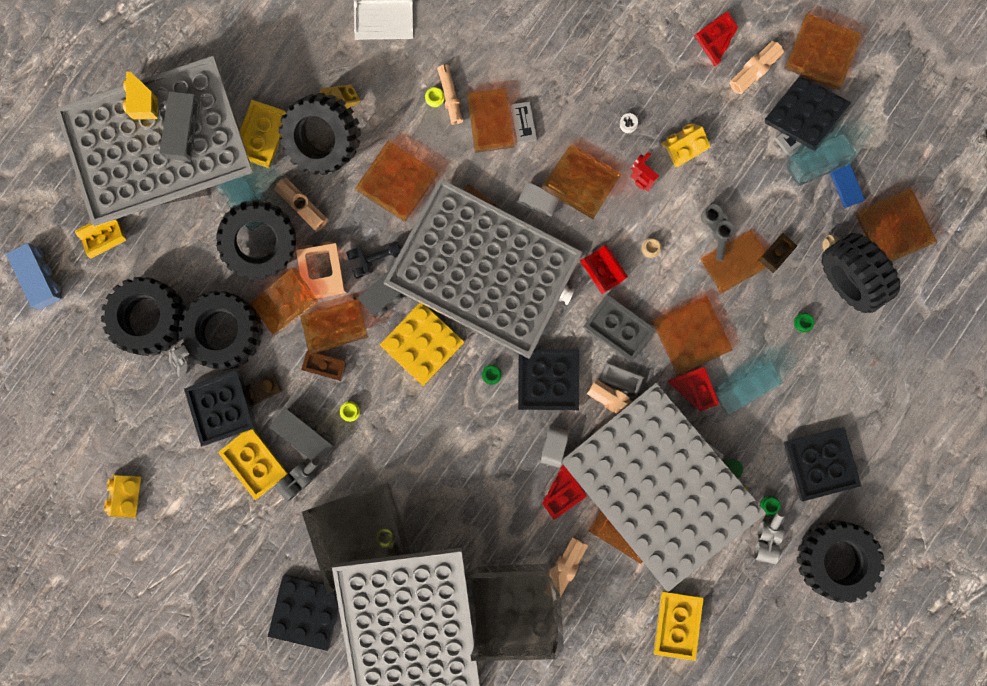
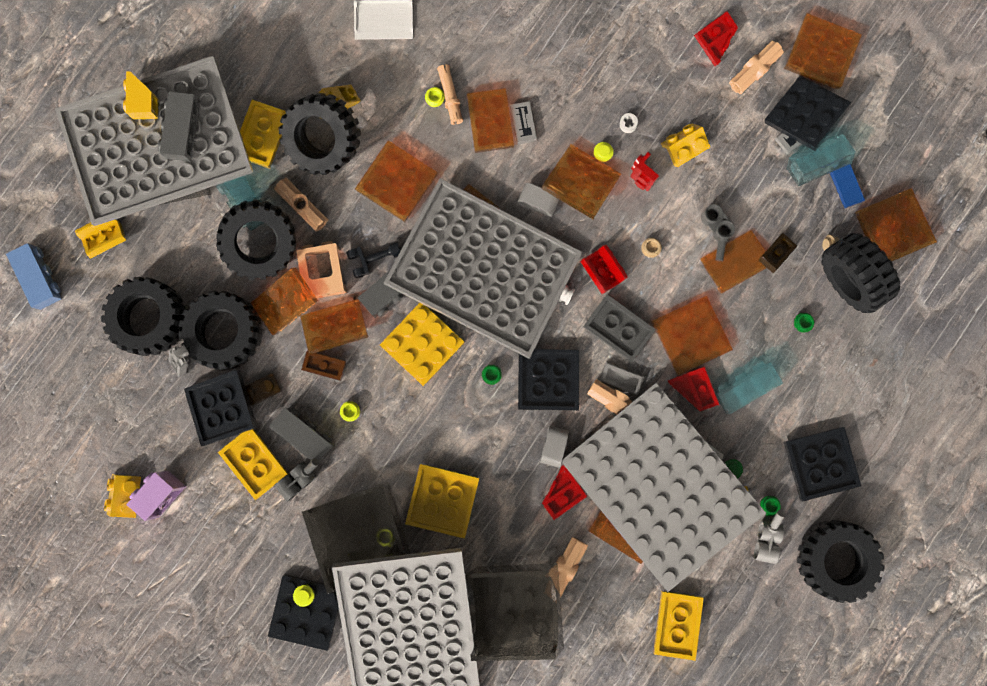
none -> lavender brick [126,471,186,521]
none -> neon yellow plate [293,585,314,607]
none -> yellow plate [405,464,479,539]
none -> neon yellow plate [593,142,613,162]

